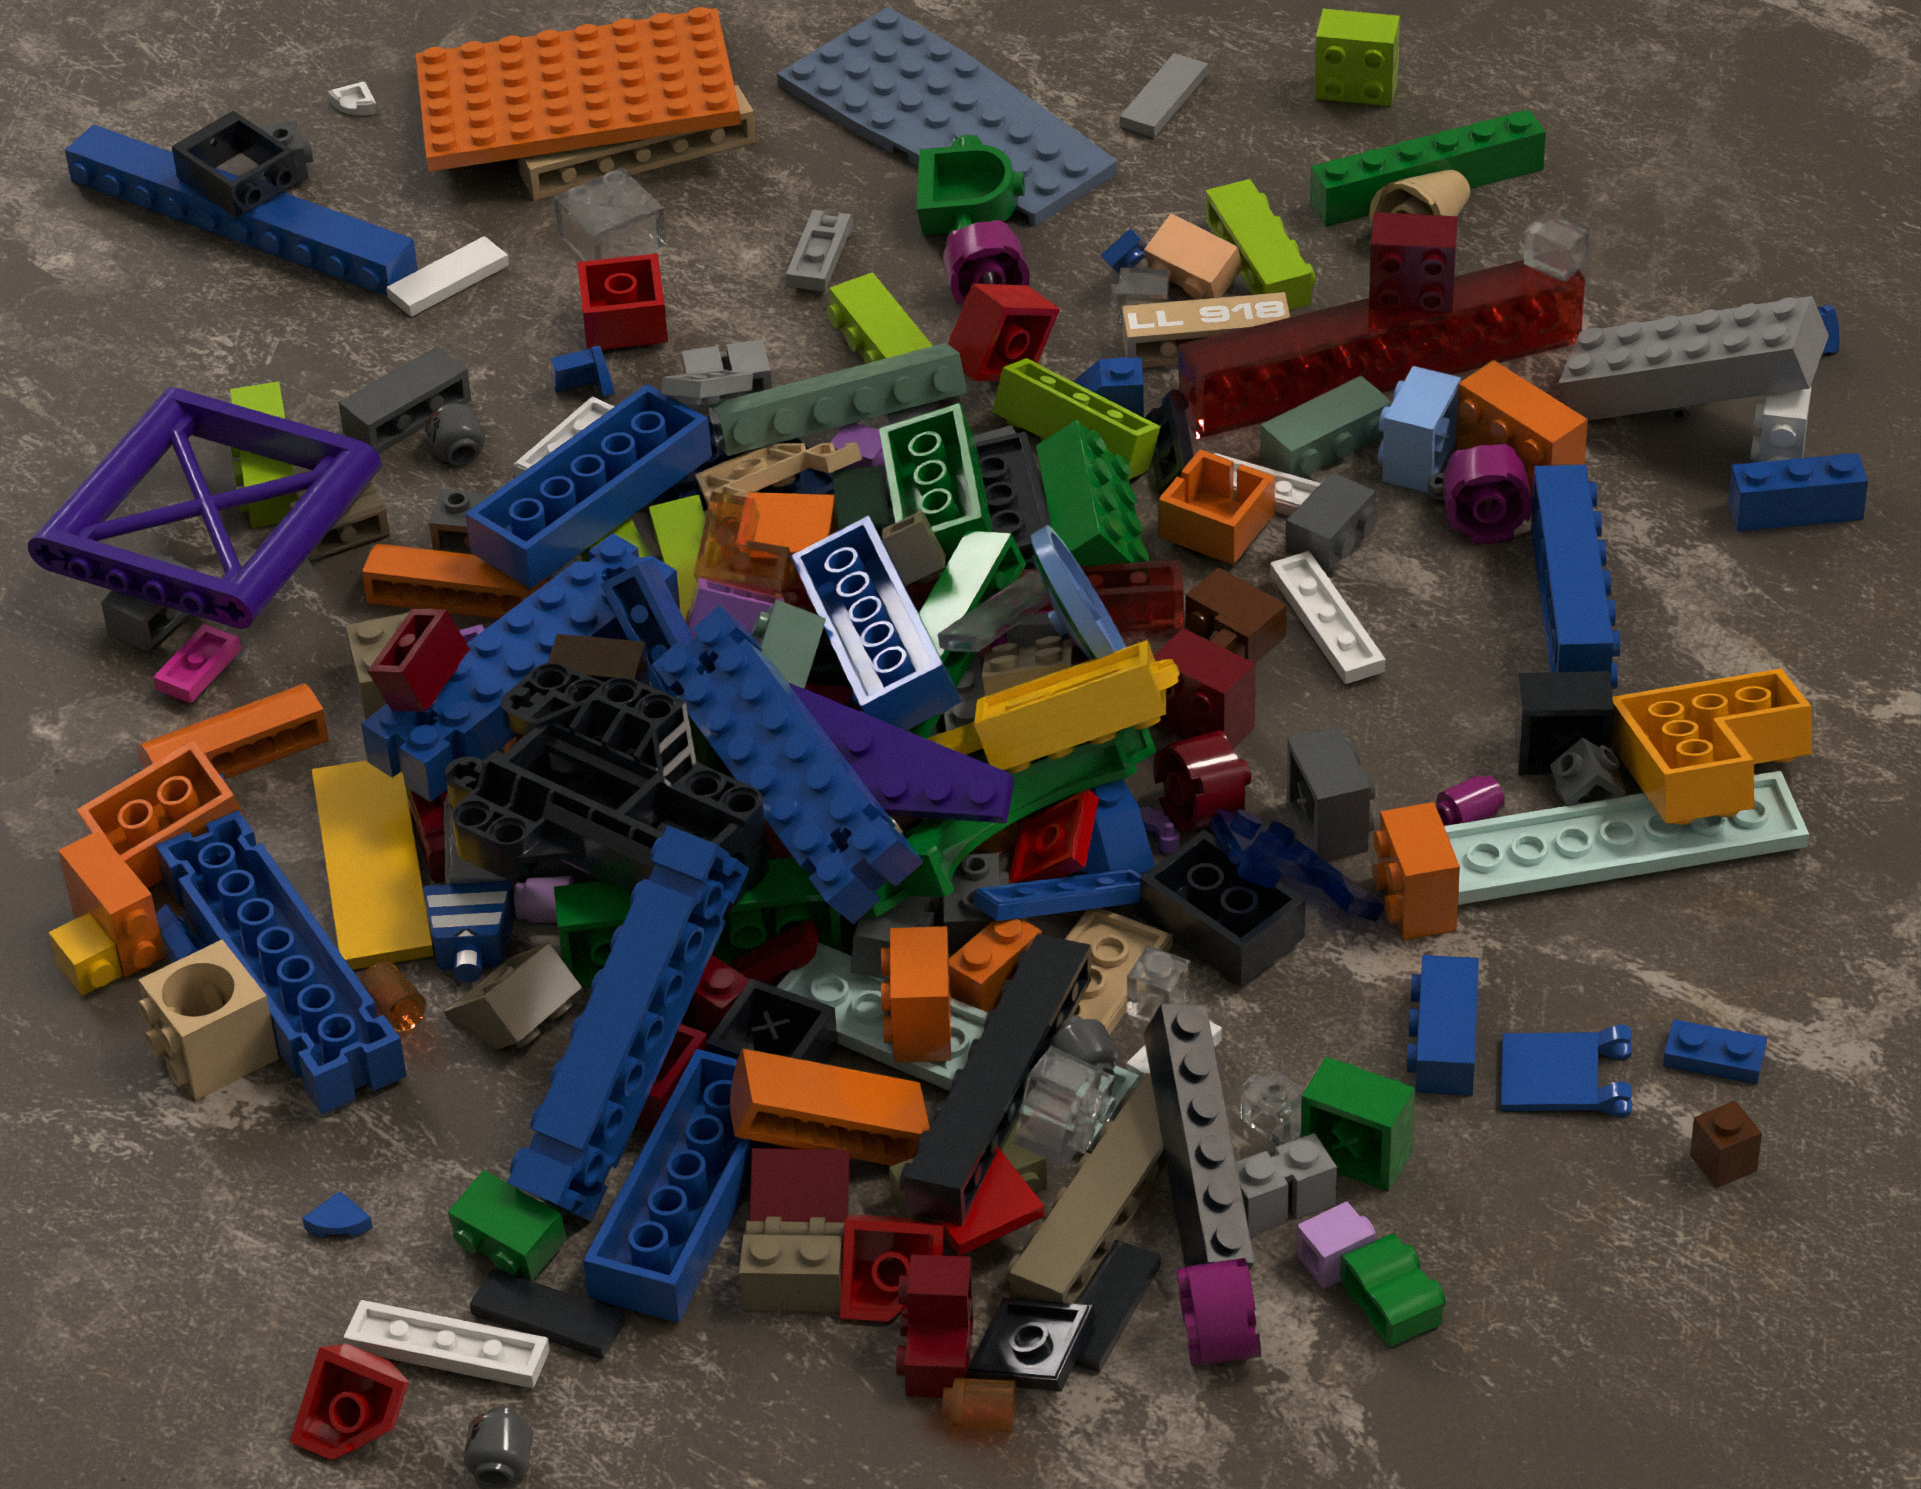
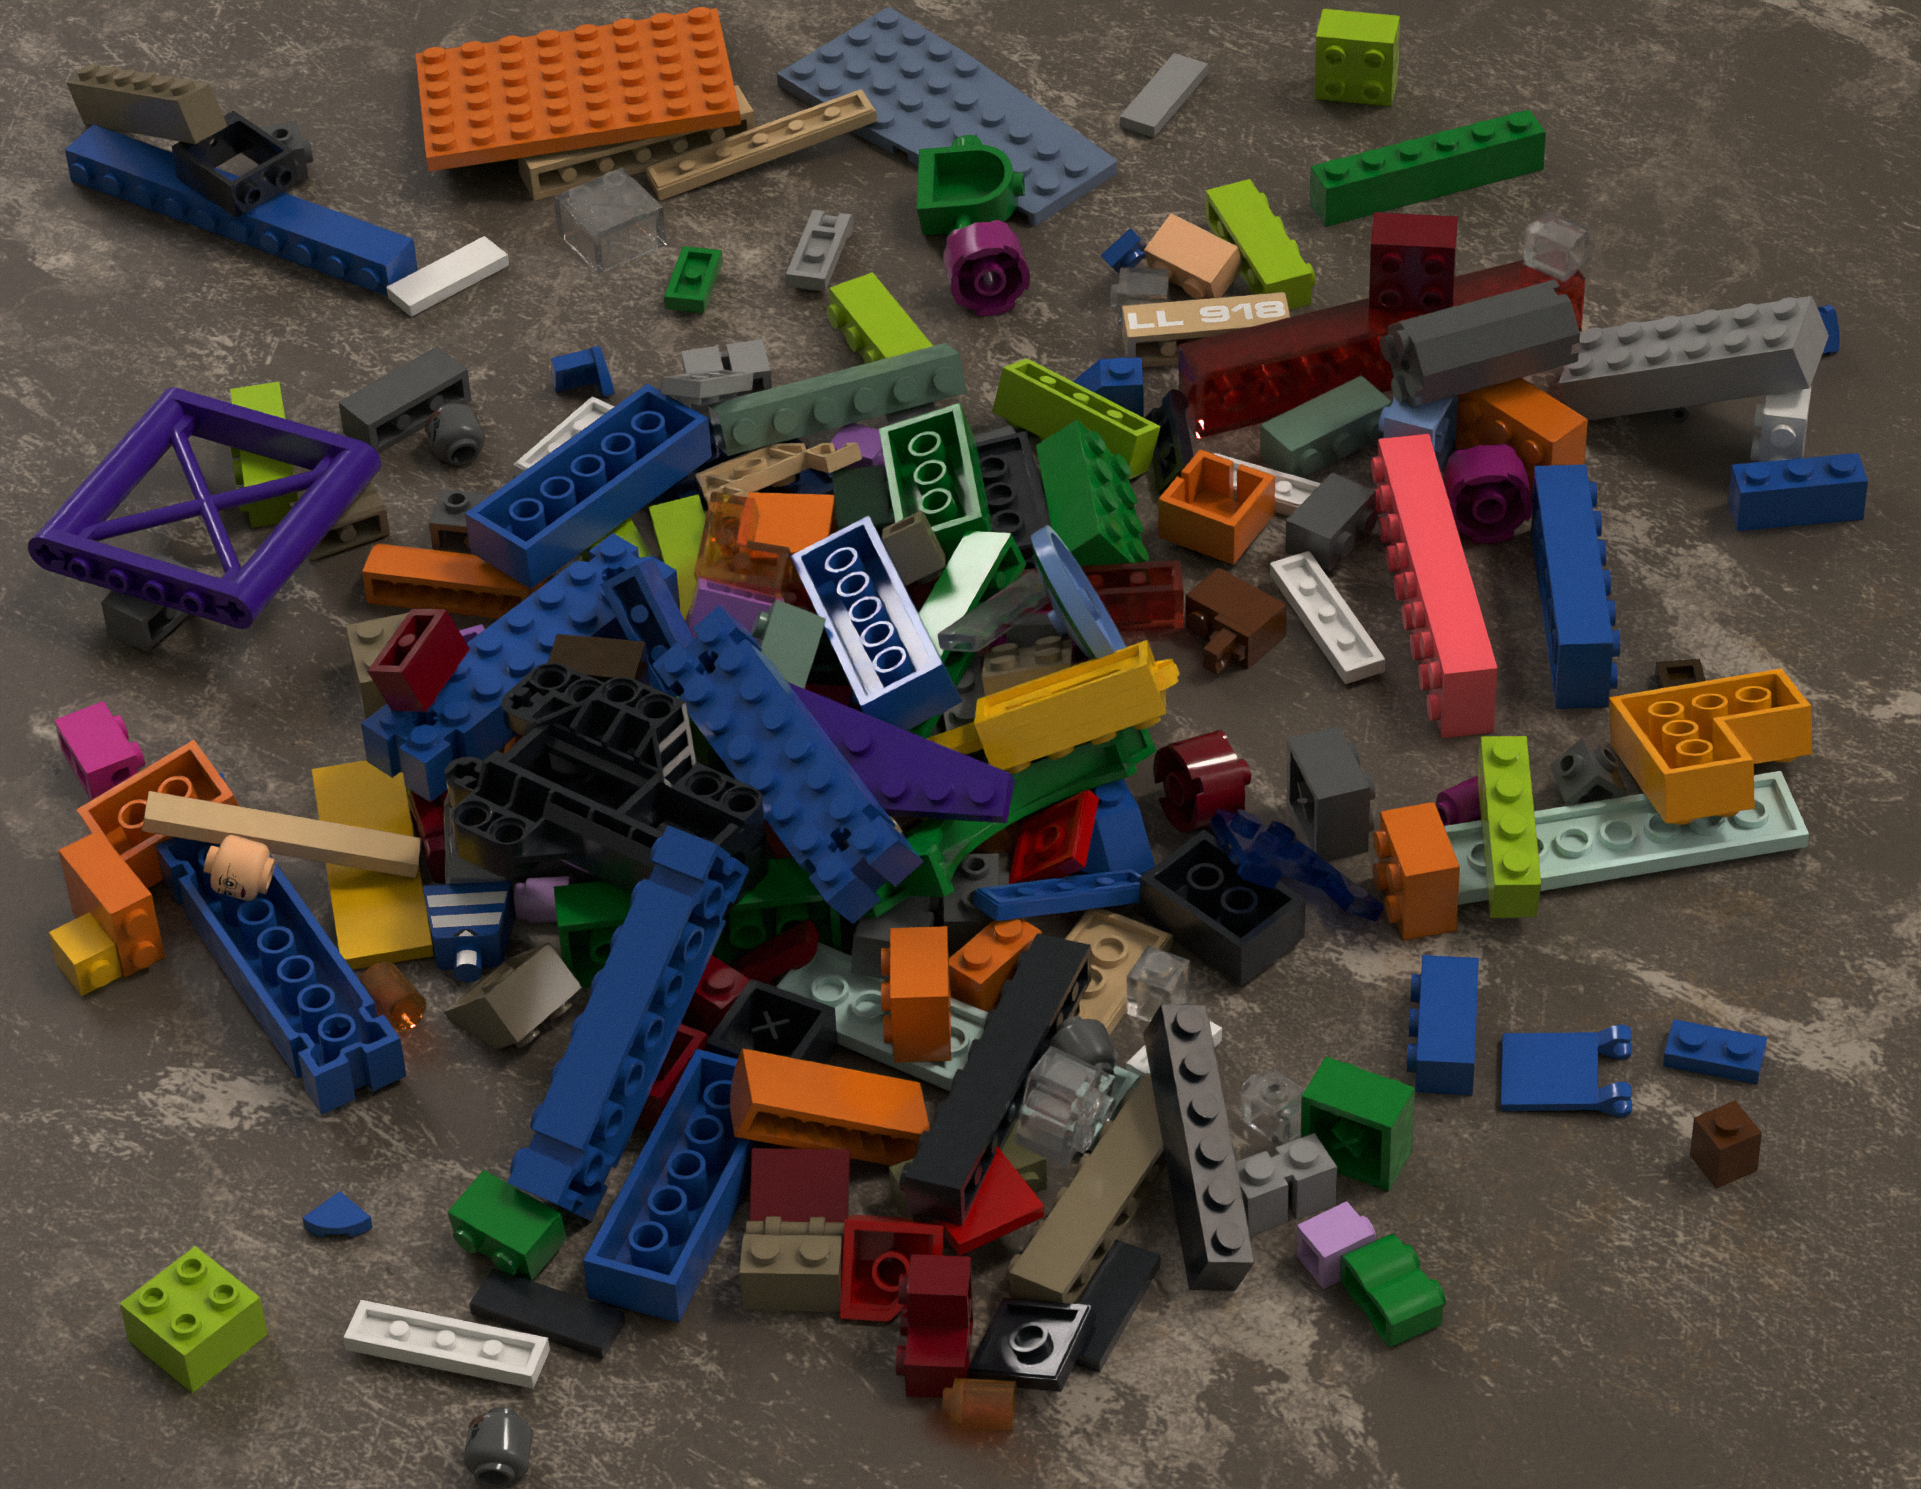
orange brick [137,683,329,779] -> none
tan brick [137,940,279,1100] -> none
dark pink plate [153,624,242,703] -> none
blue plate [156,904,207,963] -> none
red slope [289,1344,409,1460] -> none
white tile [328,82,378,116] -> none
red brick [577,253,668,350] -> none
red brick [948,284,1060,381] -> none
medium lavender piece [1139,806,1180,854] -> none
dark red brick [1154,628,1256,749] -> none
magenta brick [1176,1258,1261,1366] -> none
tan cone [1369,170,1470,224] -> none
black brick [1515,671,1614,775] -> none
none -> dark pink brick [54,701,145,800]
none -> dark tan brick [66,63,227,144]
none -> lime brick [119,1246,268,1393]
none -> tan tile [142,791,421,878]
none -> light nougat head [203,835,276,901]
none -> tan tile [644,89,878,201]
none -> green plate [664,246,723,313]
none -> coral brick [1371,434,1498,738]
none -> dark grey brick [1380,279,1580,408]
none -> lime brick [1477,736,1541,918]
none -> dark brown tile [1655,659,1706,689]

